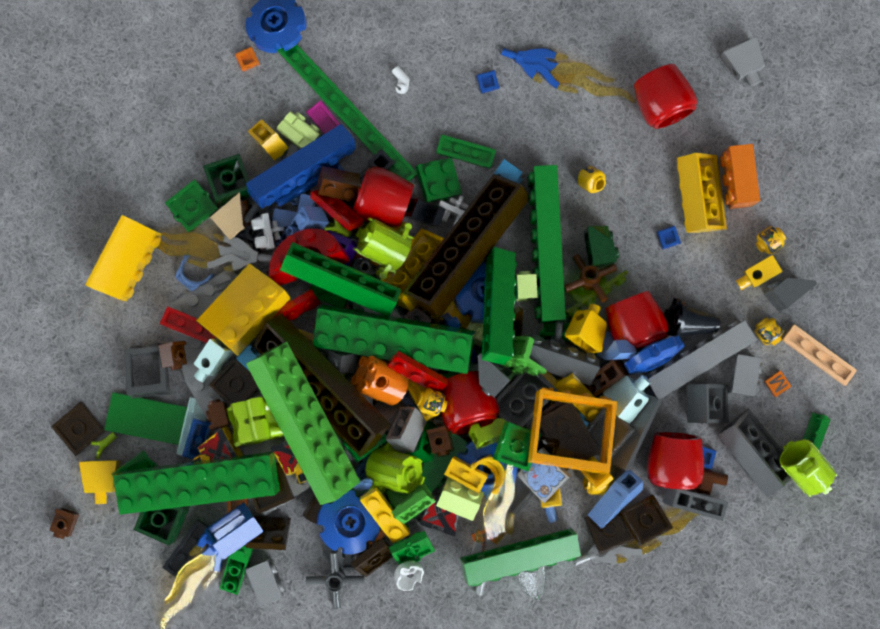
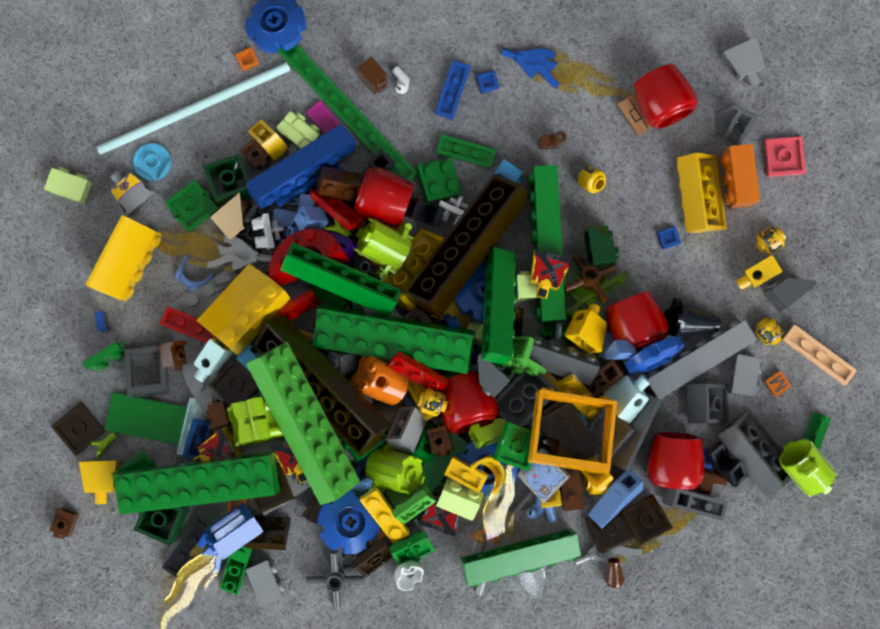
none -> yellowish green brick [44,167,92,204]
none -> green plate [82,341,127,372]
none -> blue tile [95,311,110,332]
none -> light aqua piece [96,62,291,155]
none -> light grey torso [110,171,157,218]
none -> medium azure tile [133,143,171,181]
none -> reddish brown brick [239,138,271,170]
none -> reddish brown brick [357,56,388,94]
none -> blue plate [435,60,471,121]
none -> medium blue arm [527,495,545,519]
none -> torso [530,249,571,299]
none -> reddish brown piece [537,131,566,150]
none -> reddish brown brick [560,469,584,511]
none -> reddish brown cone [605,557,625,588]
none -> medium nougat tile [617,94,651,136]
none -> black slope [706,441,748,487]
none -> dark grey slope [714,104,757,146]
none -> coral tile [763,136,806,177]

